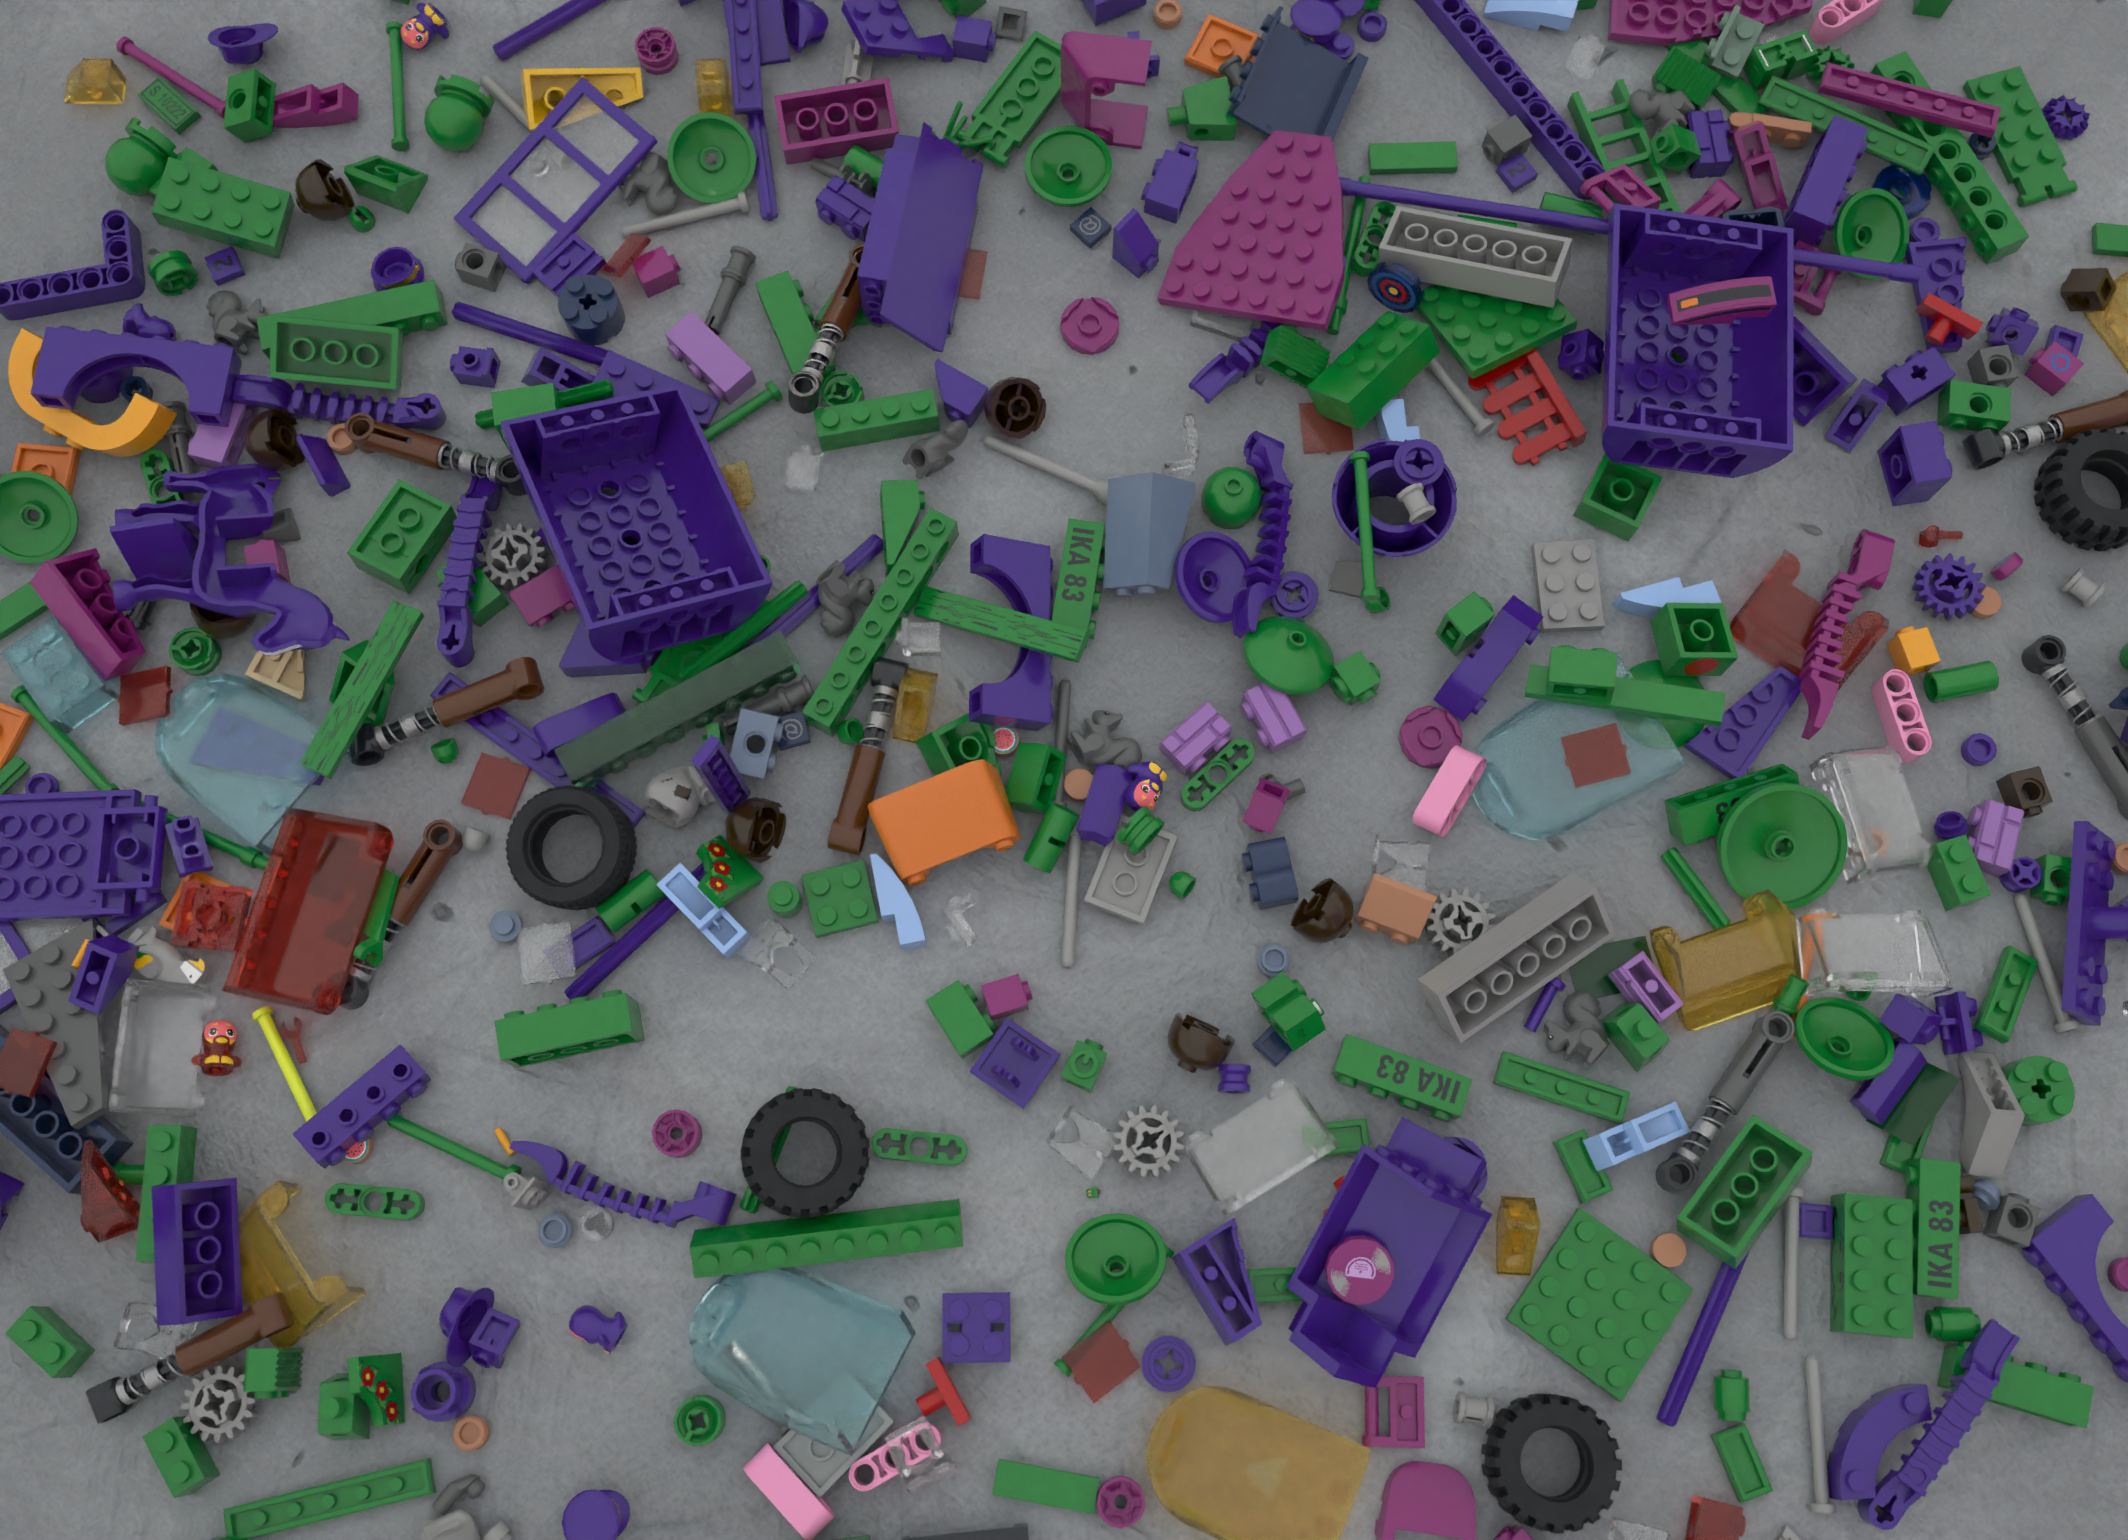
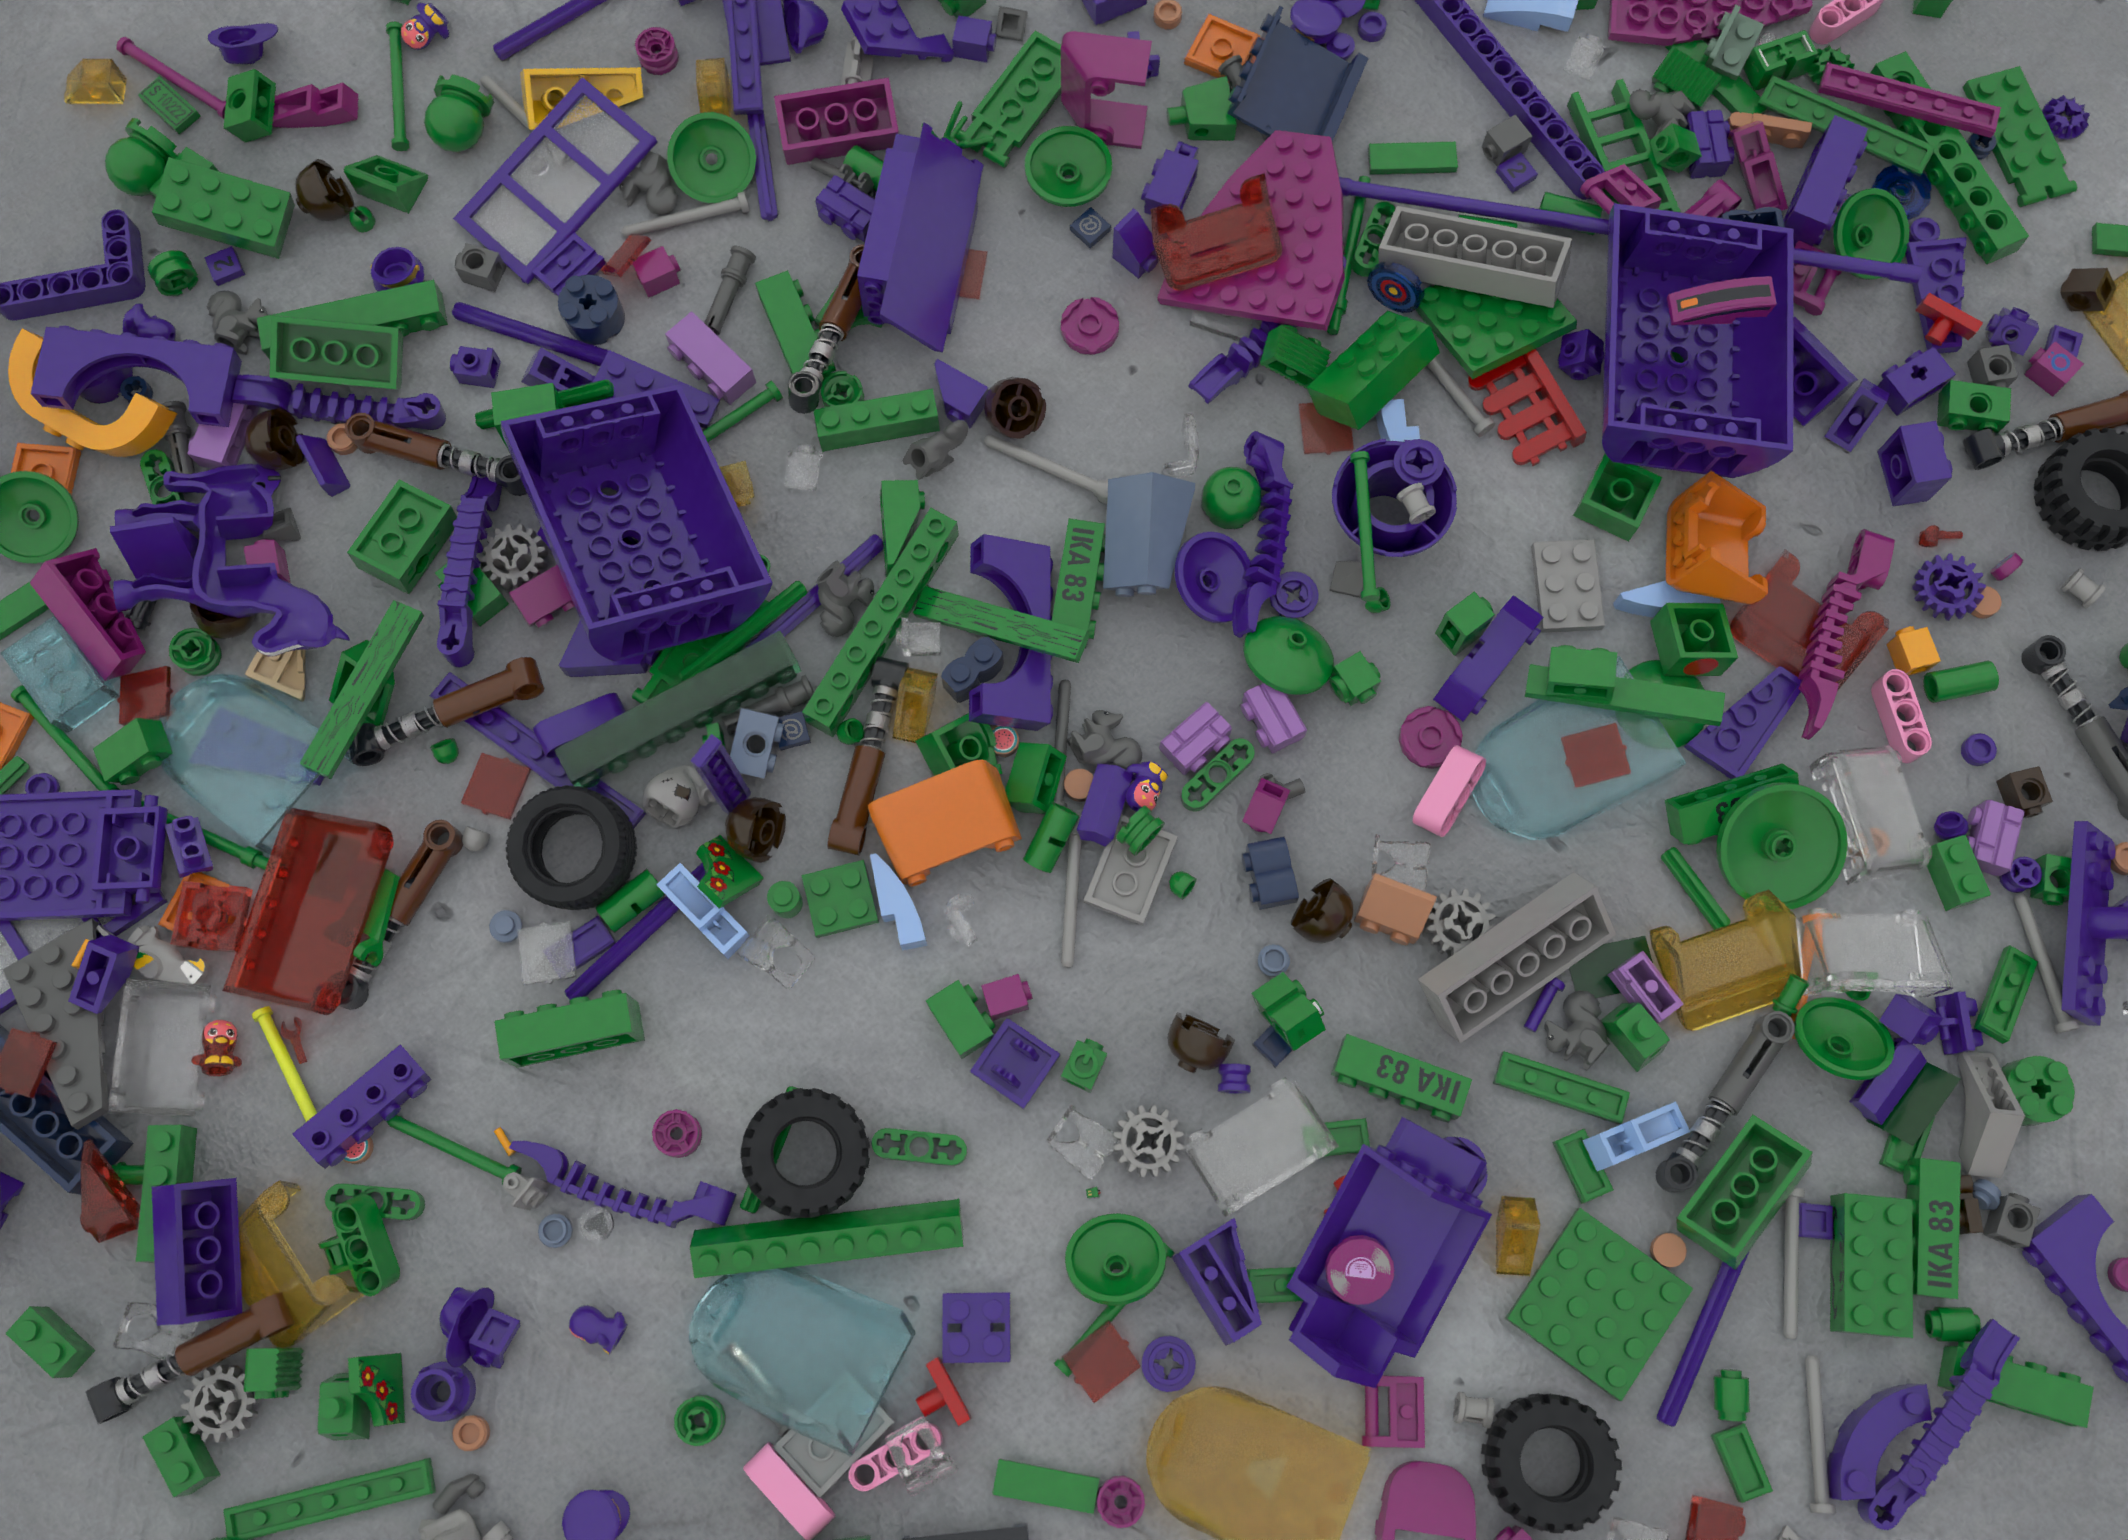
none -> green brick [93,718,173,785]
none -> green piece [318,1194,400,1296]
none -> dark blue brick [941,637,1004,703]
none -> clear red windscreen [1151,173,1282,291]
none -> orange windscreen [1666,470,1768,604]

